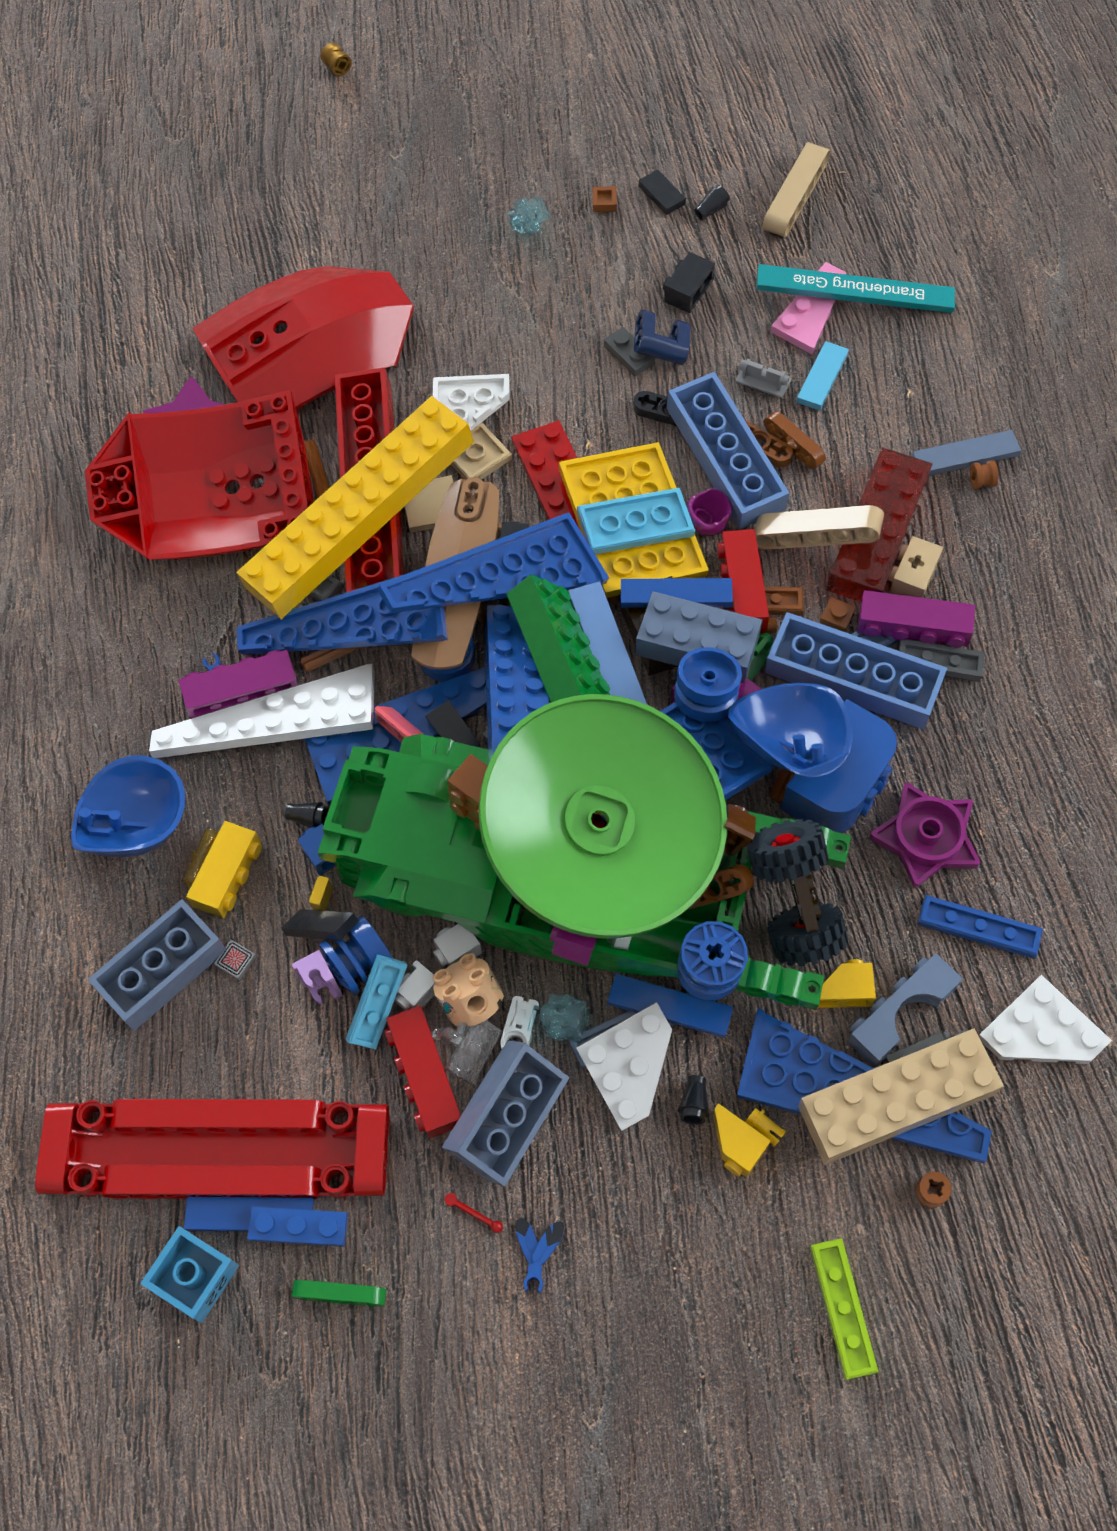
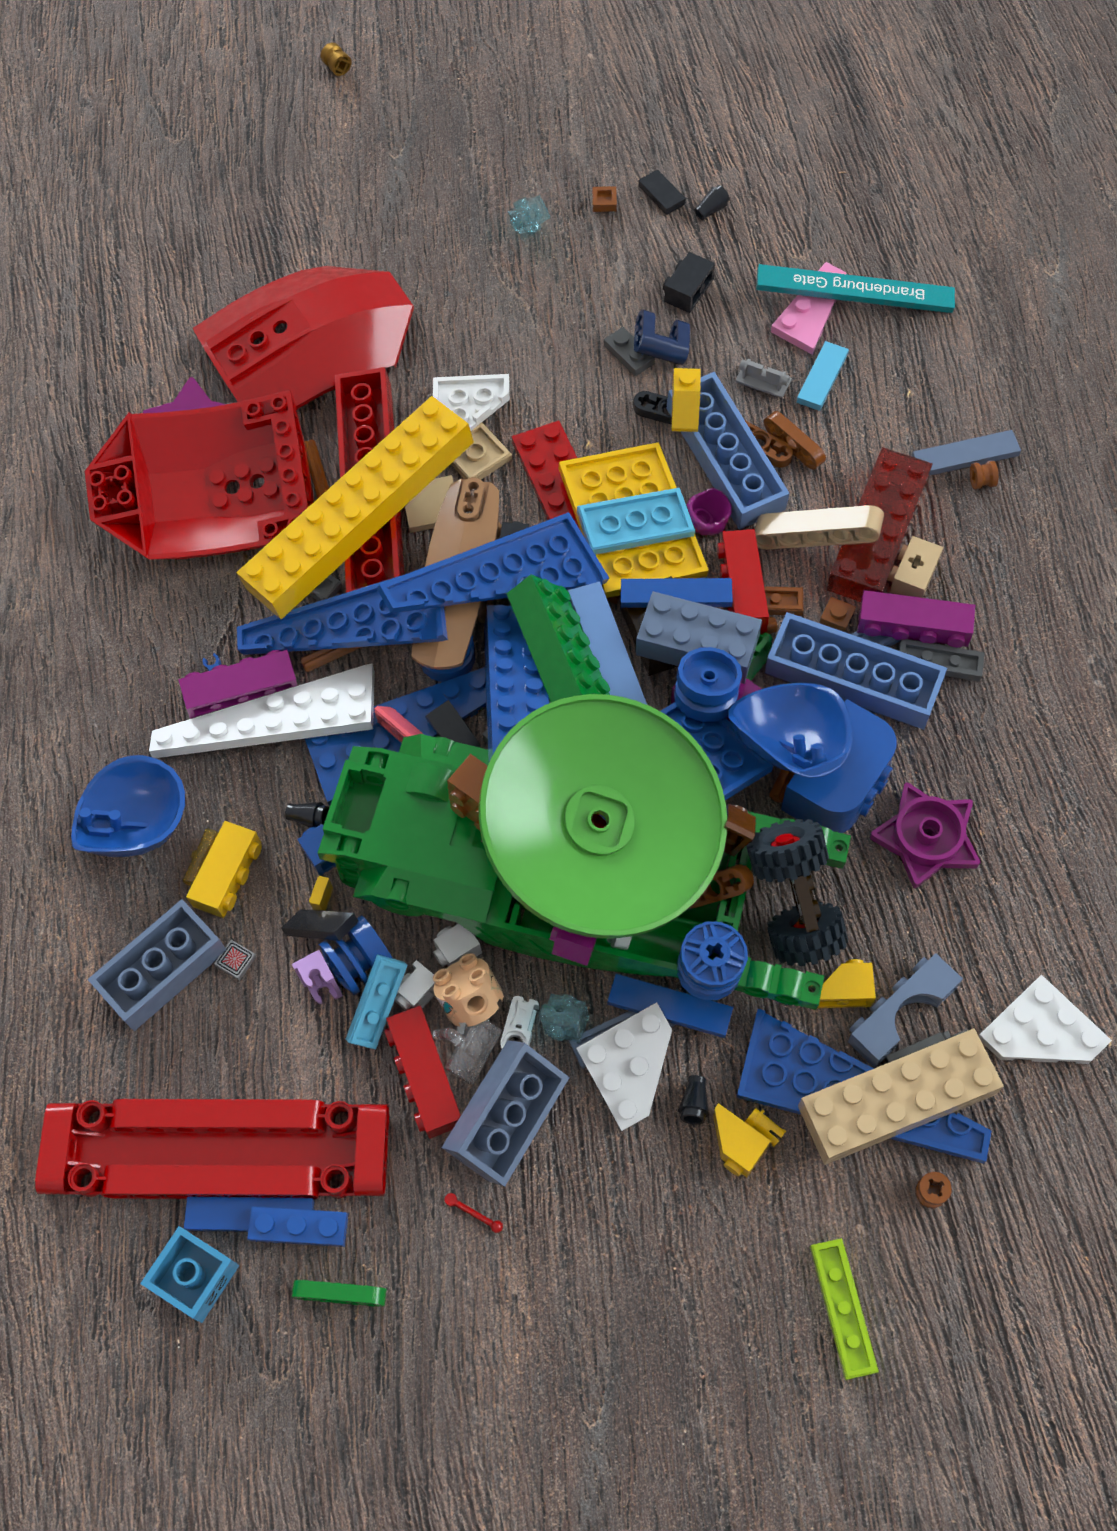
blue piece [516,1218,564,1294] -> none
tan beam [762,142,831,237] -> none
blue tile [917,895,1043,959] -> none
none -> yellow slope [672,368,701,432]

